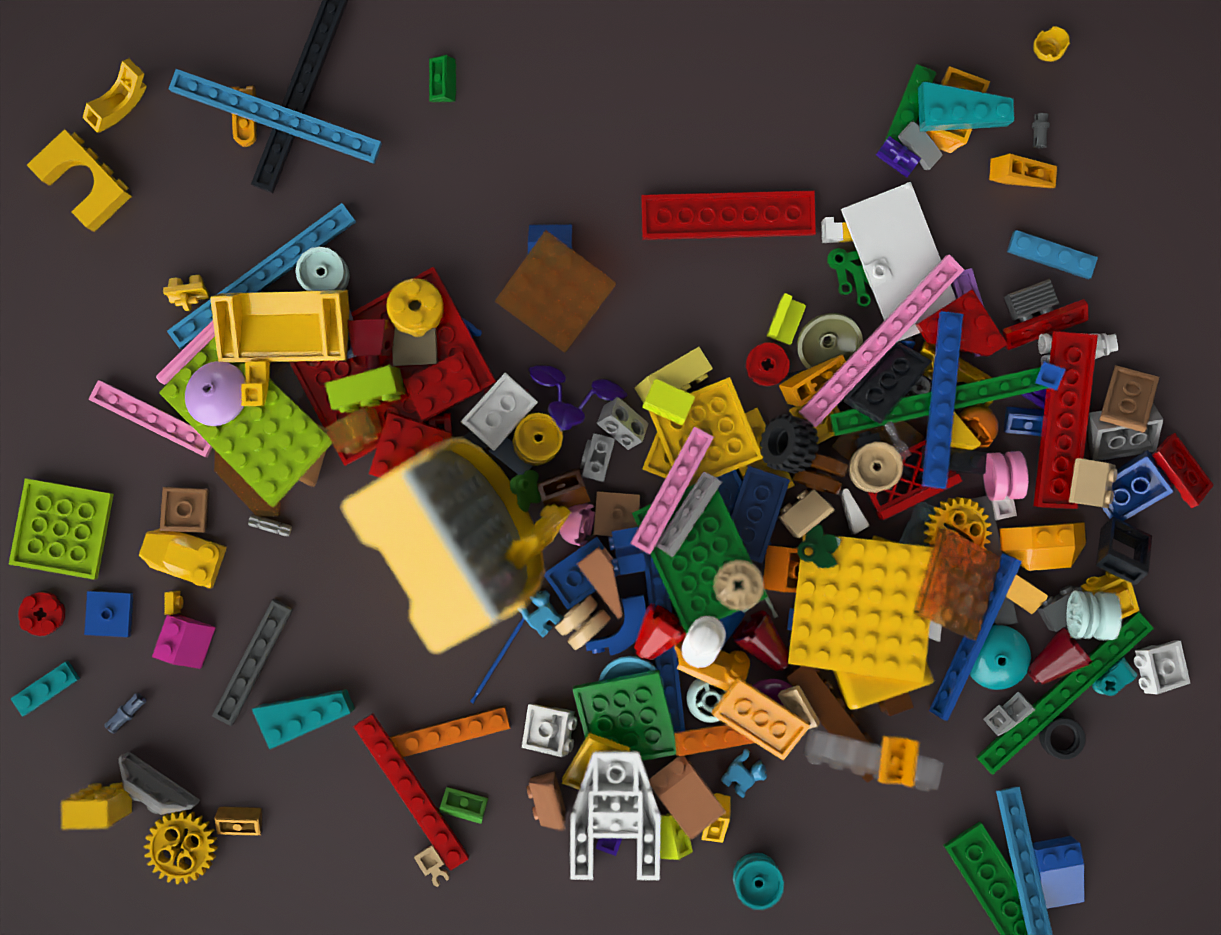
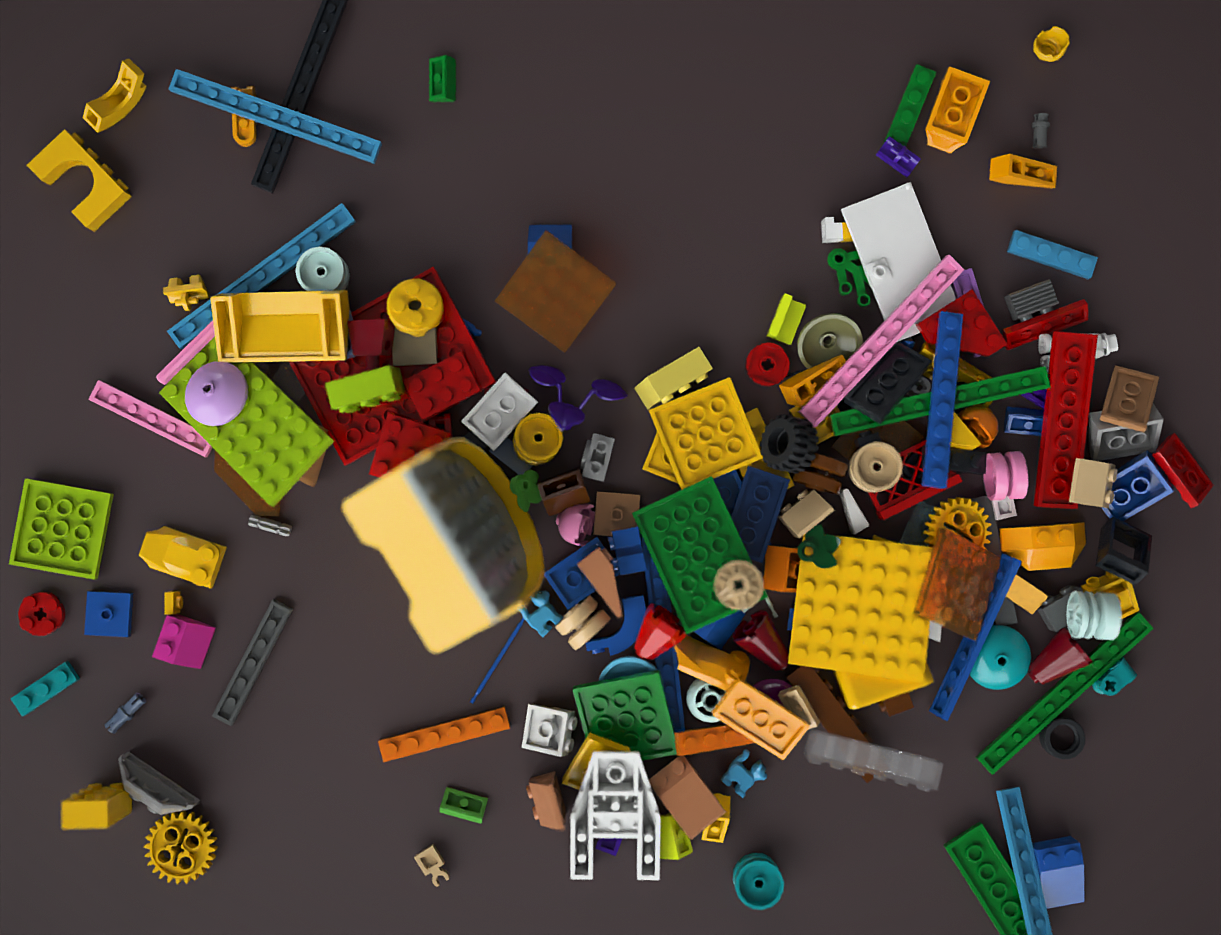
medium nougat plate [160,487,209,533] -> none
pearl gold slope [215,807,262,835] -> none
yellow slope [241,361,270,406] -> none
teal wedge [252,689,355,750] -> none
clear yellow slope [325,407,382,454] -> none
red plate [353,713,469,871] -> none
yellow slope [504,504,571,570] -> none
light grey brick [597,397,649,450] -> none
bright pink plate [630,427,714,554] -> none
red plate [641,191,816,240] -> none
neon yellow panel [642,379,695,425] -> none
light grey plate [655,472,721,557] -> none
white piece [682,616,725,668] -> none
light orange bracket [878,736,919,787] -> none
clear piece [885,422,911,460] -> none
light grey slope [898,122,943,170] -> none
teal wedge [918,82,1014,132] -> none
light grey slope [983,692,1035,736] -> none
blue plate [1035,362,1065,390] -> none
white plate [1134,640,1190,694] -> none

